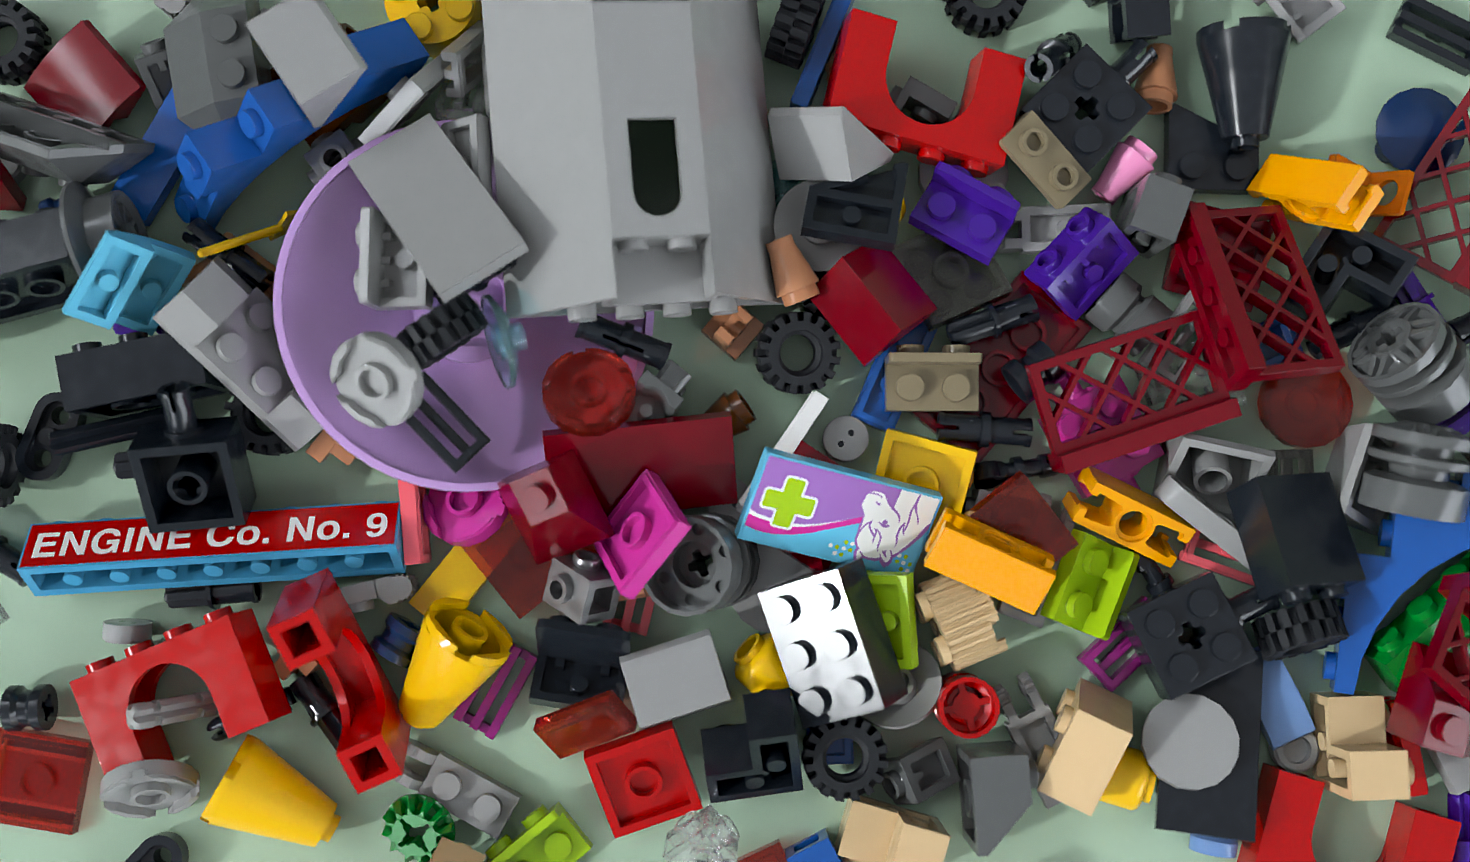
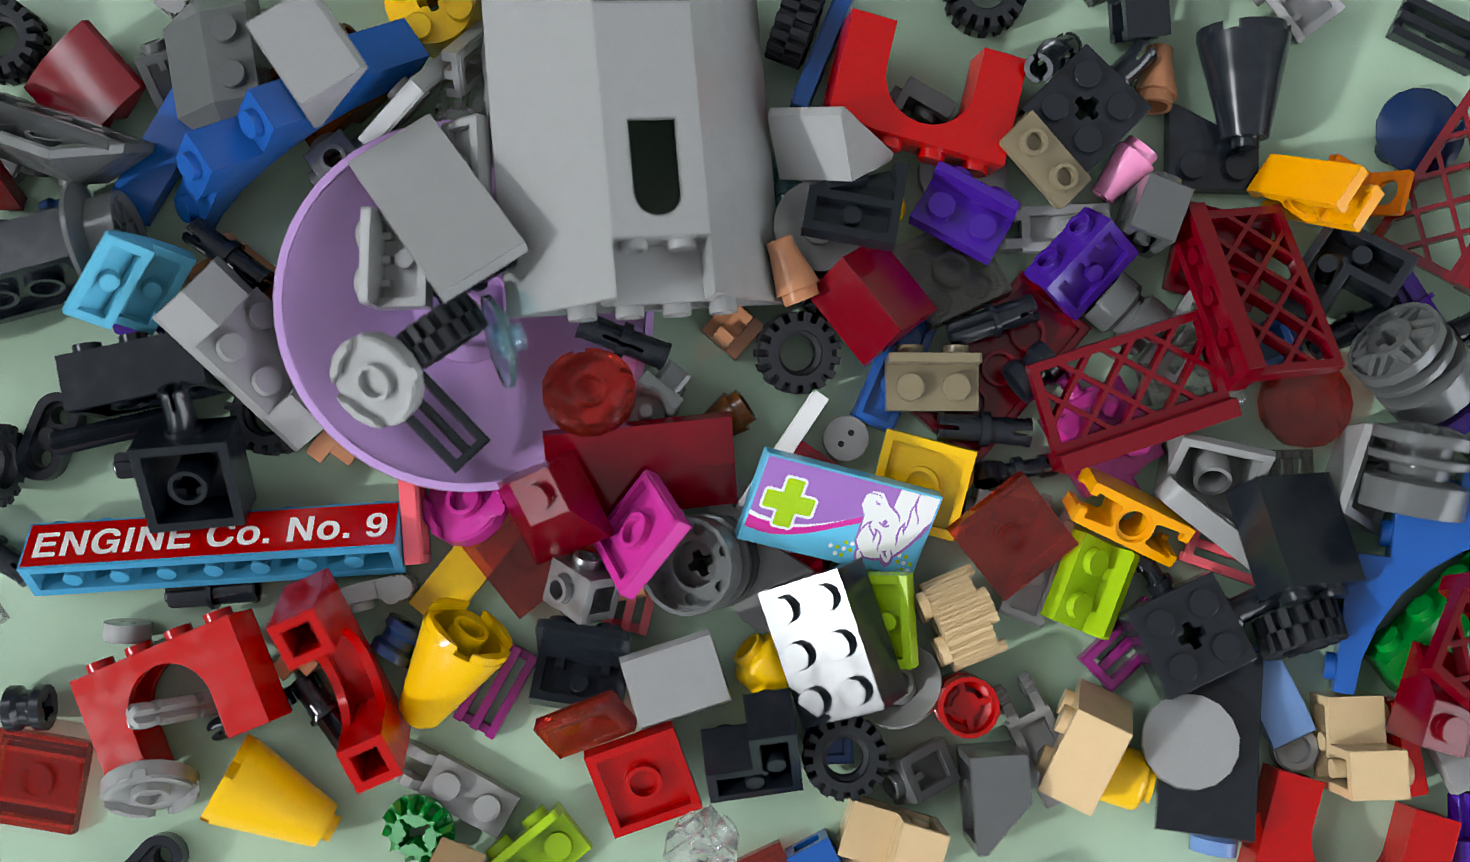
yellow piece [197,210,298,258] -> none
light orange piece [924,507,1056,615] -> none

